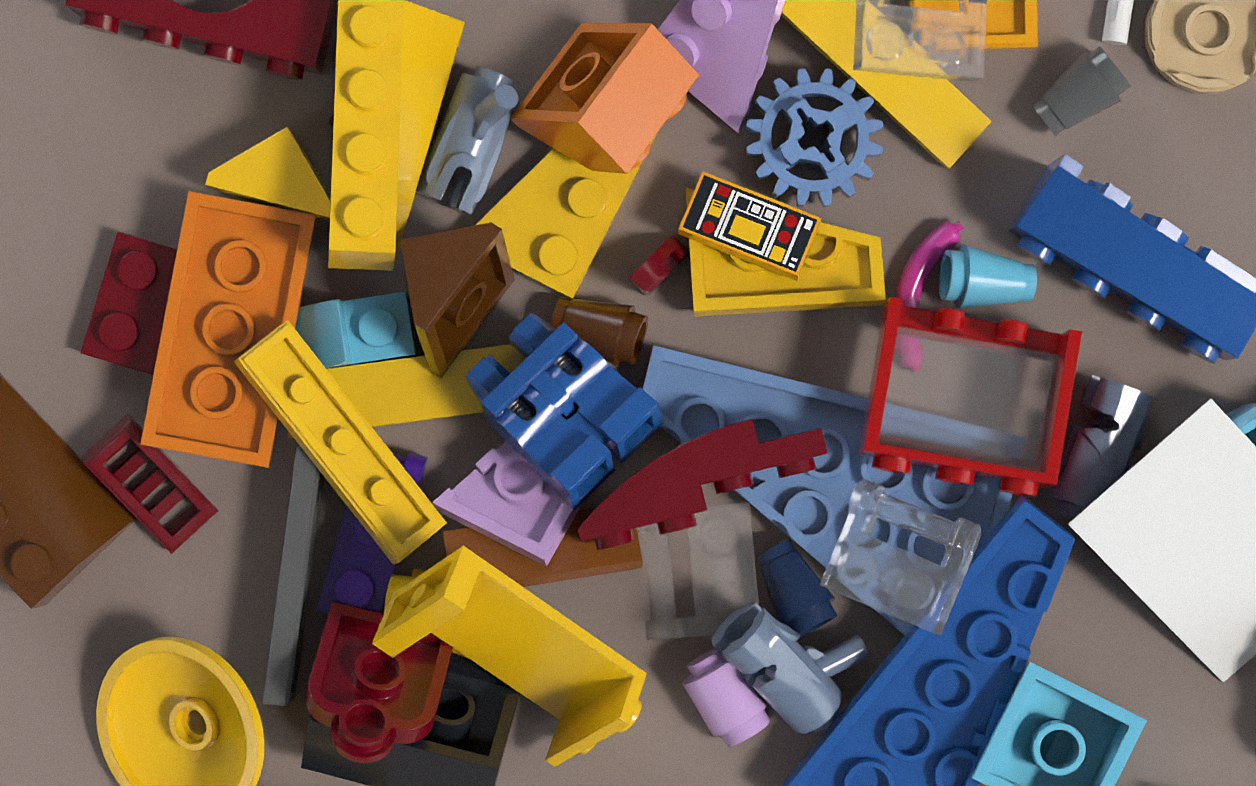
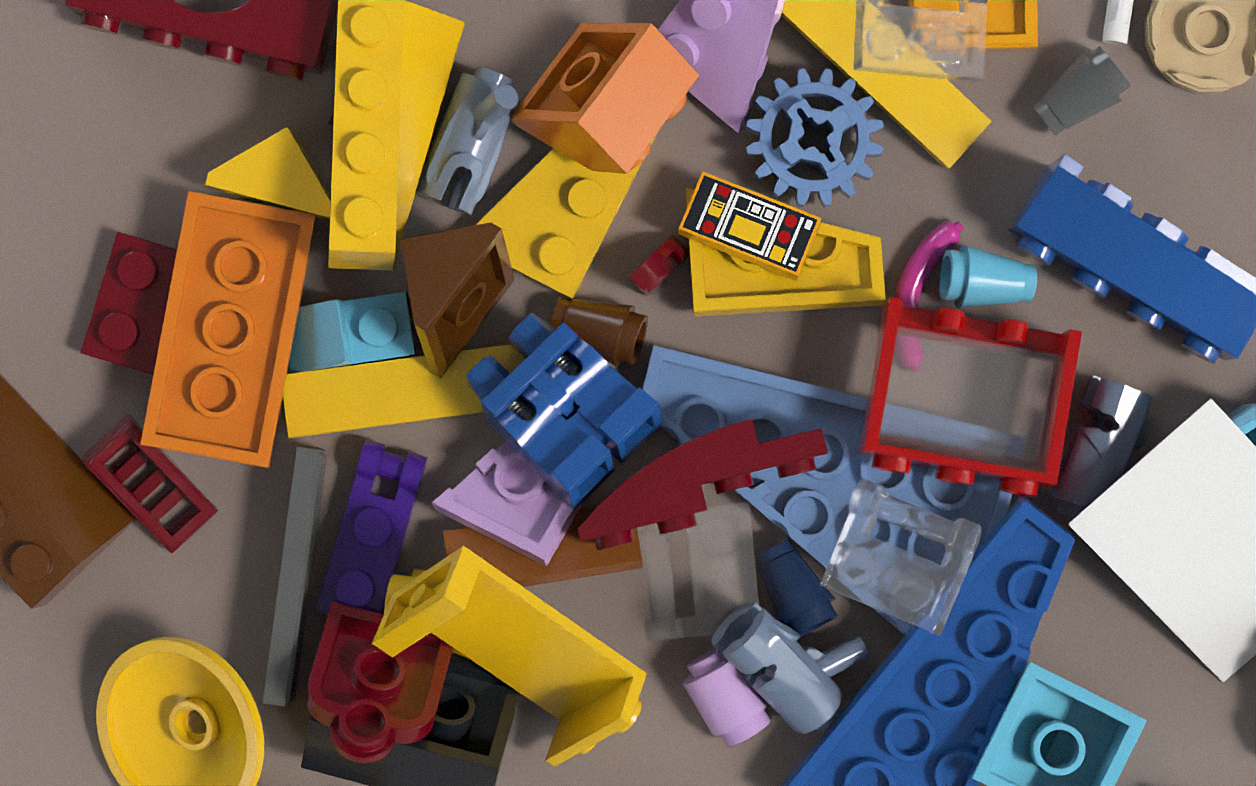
yellow tile [234,320,447,564] -> none

